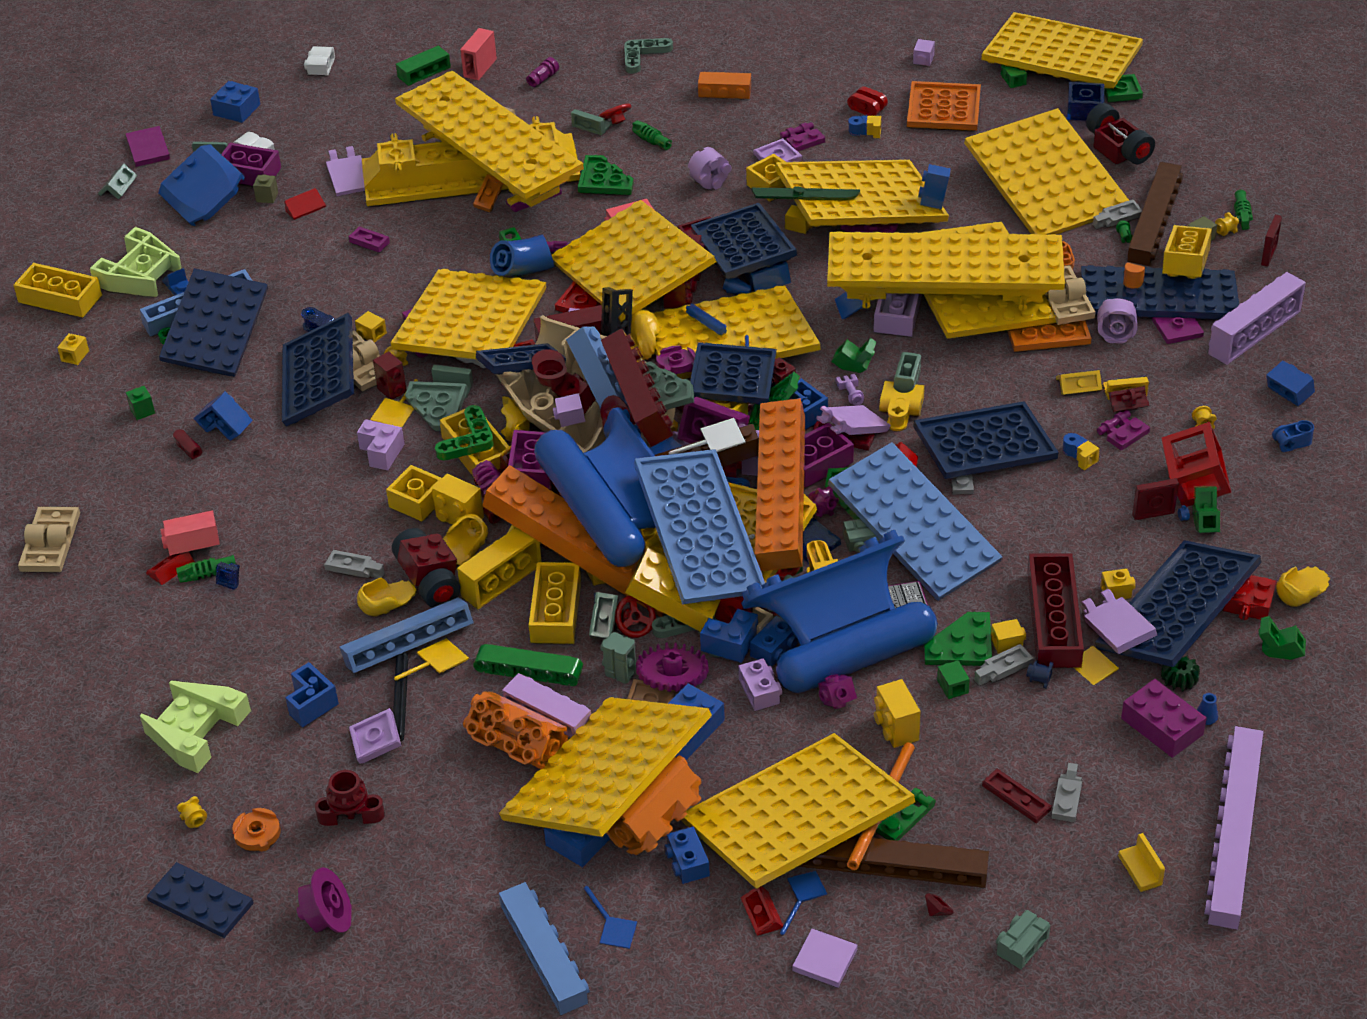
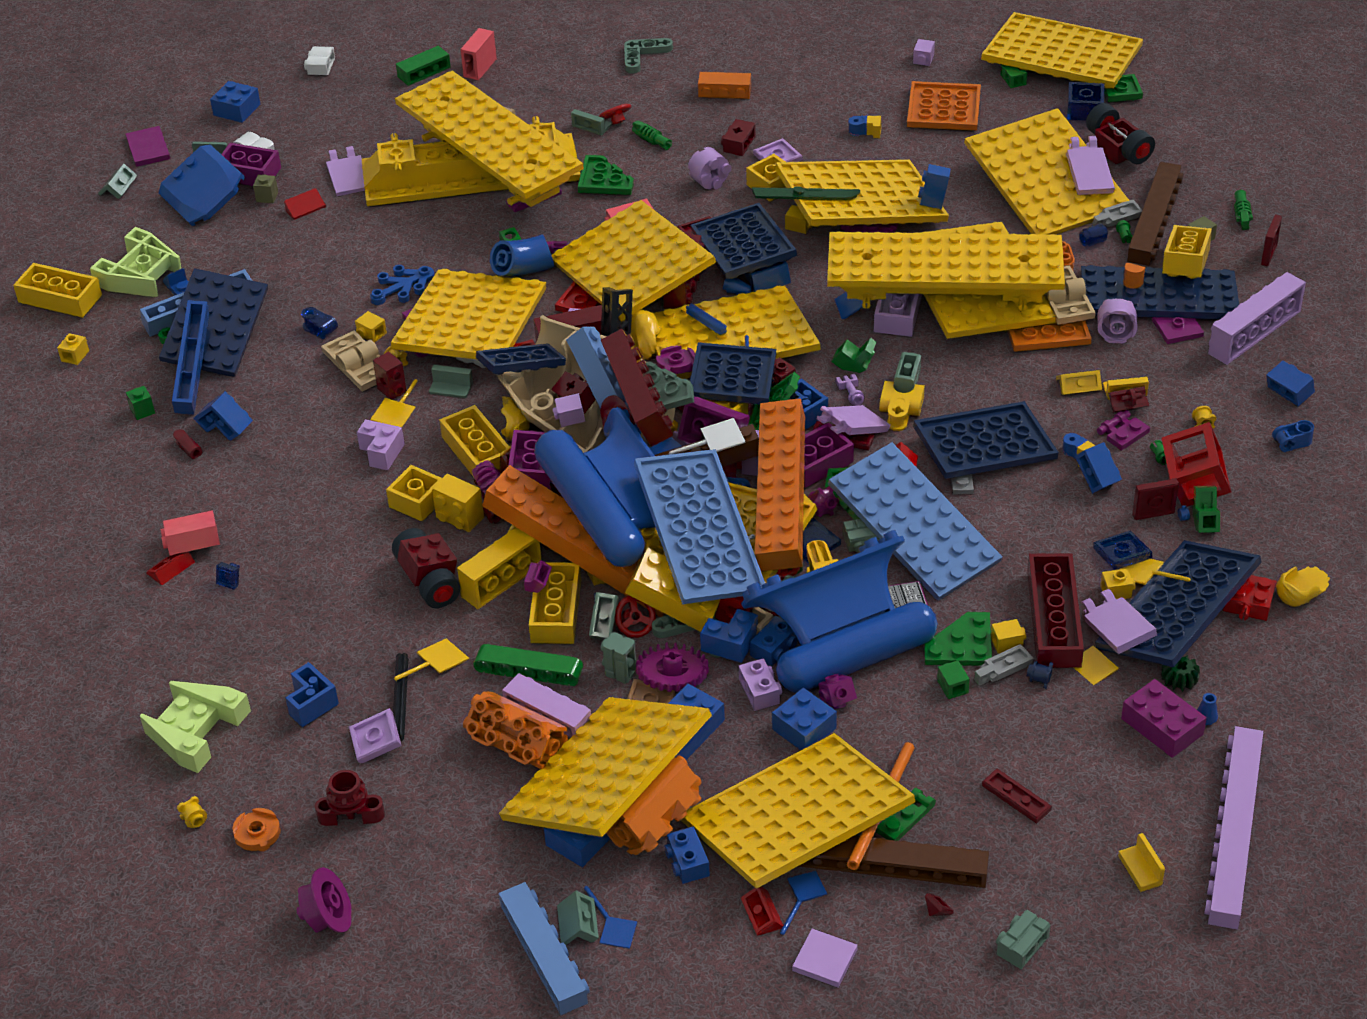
tan plate [18,507,80,572] -> none
dark blue plate [147,862,254,938] -> none
green hinge [176,555,237,583] -> none
dark blue plate [282,313,354,427] -> none
light grey hinge [324,550,385,578] -> none
medium blue brick [340,597,473,673] -> none
magenta plate [348,227,390,253] -> none
yellow hair [357,578,417,617] -> none
sand green plate [405,381,468,431] -> none
green beam [435,405,494,461] -> none
yellow hair [443,514,488,566] -> none
orange plate [473,174,504,212] -> none
magenta axle [526,57,559,88] -> none
dark red piece [532,349,567,391] -> none
magenta plate [780,122,825,152] -> none
red brick [847,86,888,116] -> none
yellow brick [874,679,921,748] -> none
light grey hinge [1052,763,1082,822] -> none
yellow brick [1215,212,1239,236] -> none
green brick [1258,616,1306,660] -> none
none -> blue brick [172,300,209,414]
none -> blue plant [370,265,434,305]
none -> magenta piece [524,560,552,593]
none -> sand green panel [557,891,599,945]
none -> dark red brick [721,119,756,156]
none -> blue brick [772,688,837,750]
none -> lavender tile [1066,136,1115,195]
none -> blue brick [1075,442,1122,494]
none -> clear blue brick [1079,223,1108,246]
none -> clear blue tile [1093,530,1152,570]
none -> yellow piece [1119,555,1191,585]
none -> green pin [1150,440,1167,465]

